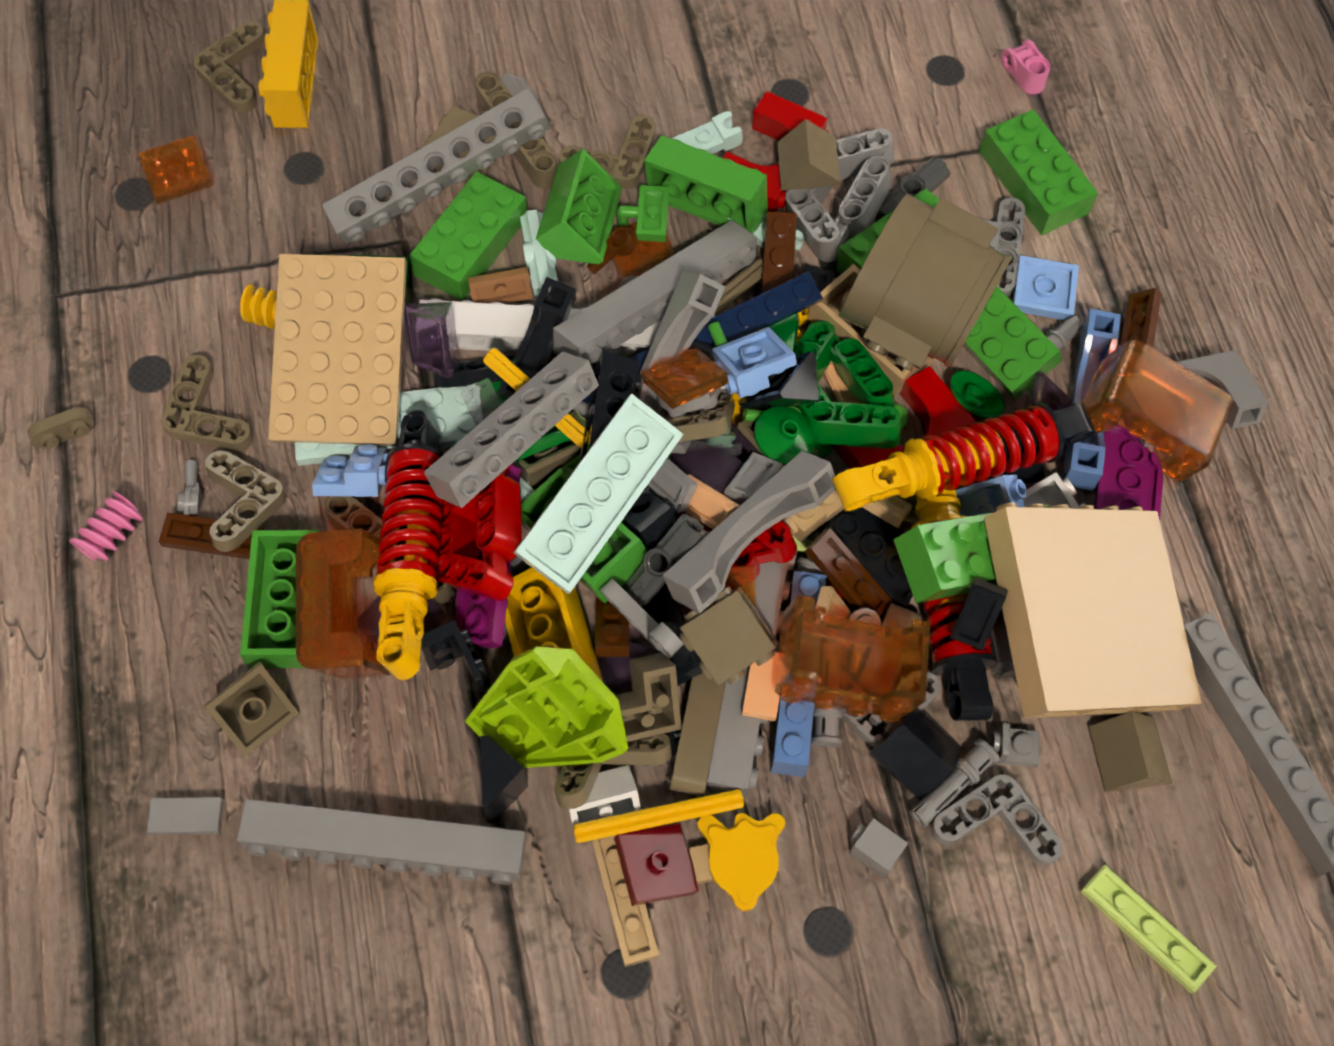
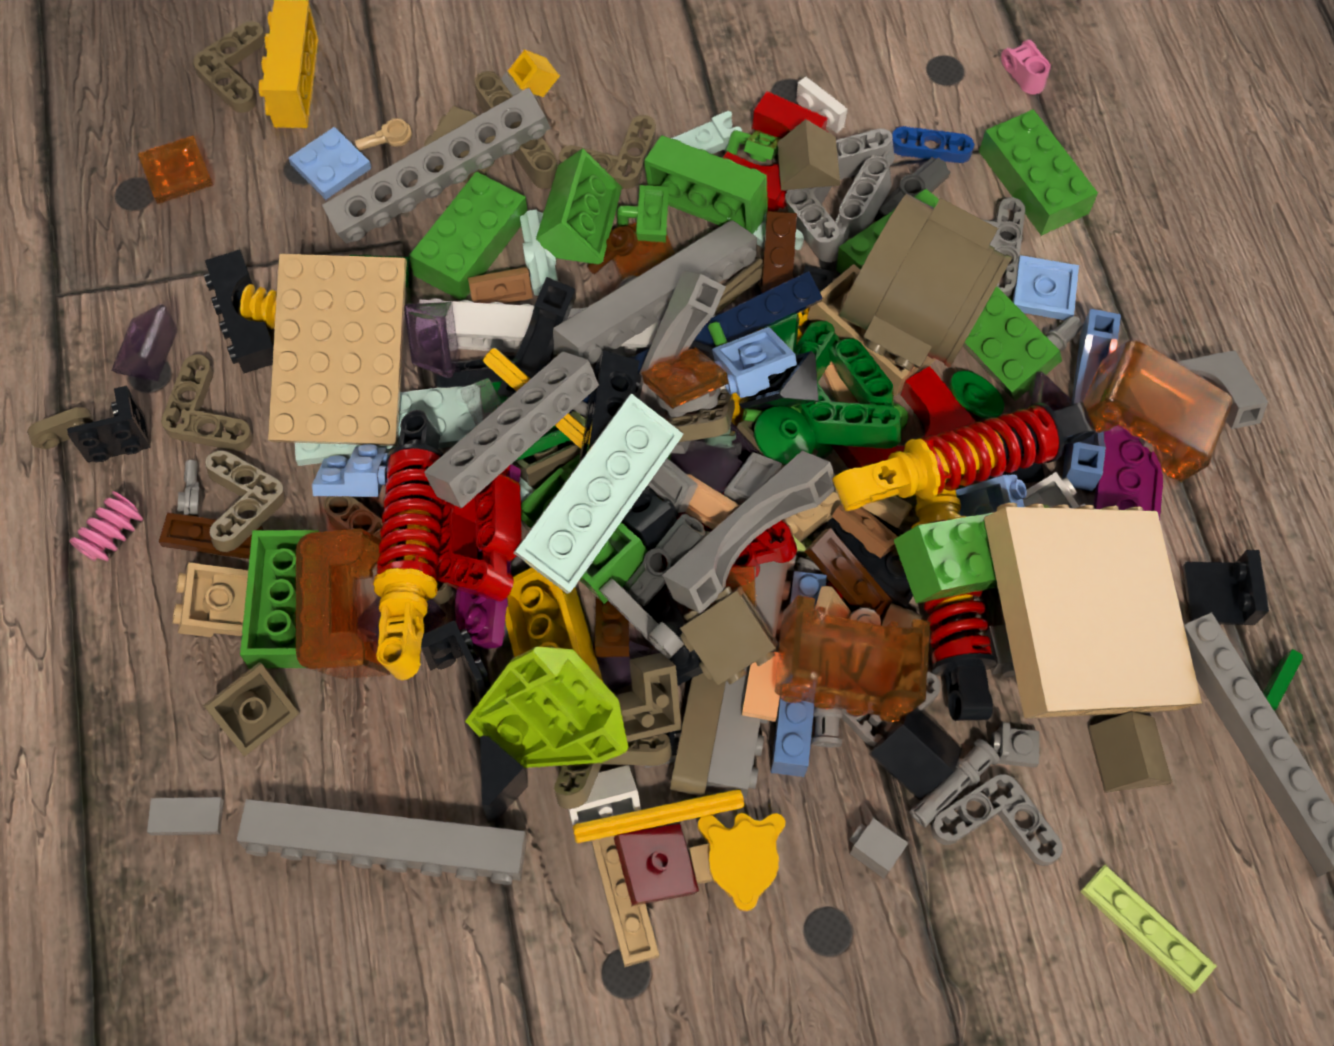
black tile [950,578,1008,650] -> none
reddish brown plate [1116,288,1162,373] -> none
none -> black bracket [67,385,151,462]
none -> slope [111,304,178,381]
none -> tan plate [172,562,248,637]
none -> black arch [203,250,274,374]
none -> light blue plate [288,127,371,200]
none -> tan plate [354,118,412,151]
none -> yellow brick [508,49,560,97]
none -> bright green plate [725,130,781,162]
none -> white plate [796,77,848,133]
none -> medium nougat plate [832,505,898,558]
none -> blue beam [892,126,974,163]
none -> black bracket [1182,550,1269,625]
none -> green tile [1263,649,1303,710]

